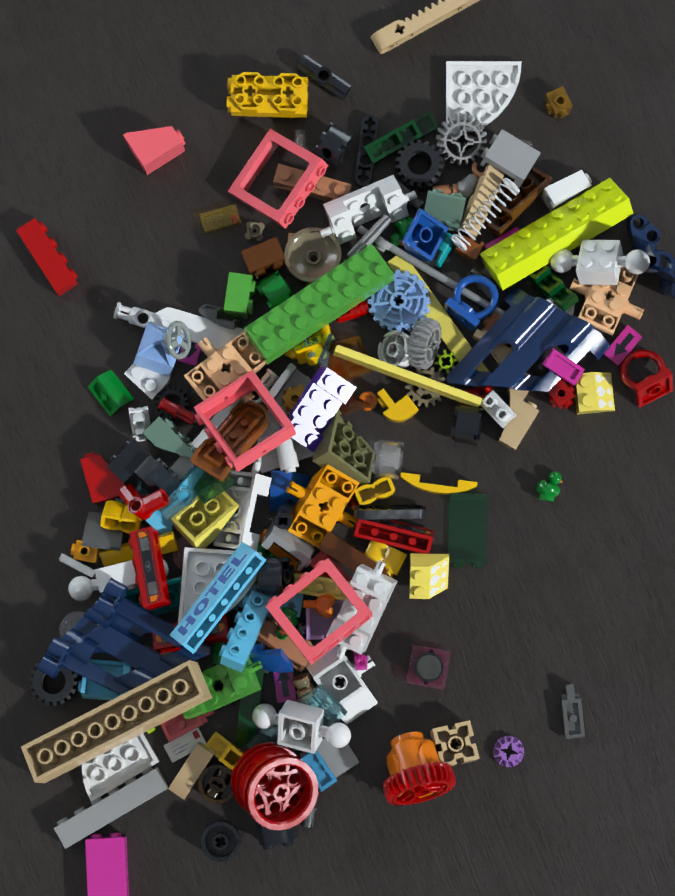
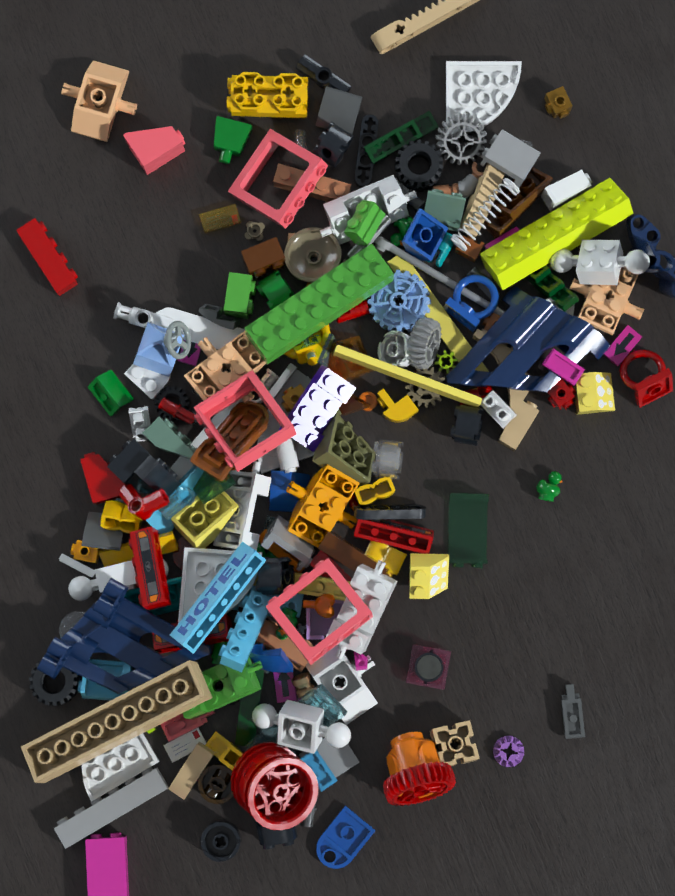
black hinge [274,499,294,529] -> none
yellow slope [400,472,478,495] -> none
none -> light nougat slope [61,60,137,142]
none -> green torso [214,116,253,164]
none -> dark grey slope [315,86,362,134]
none -> blue tile [316,805,376,869]
none -> bright green brick [344,200,386,246]

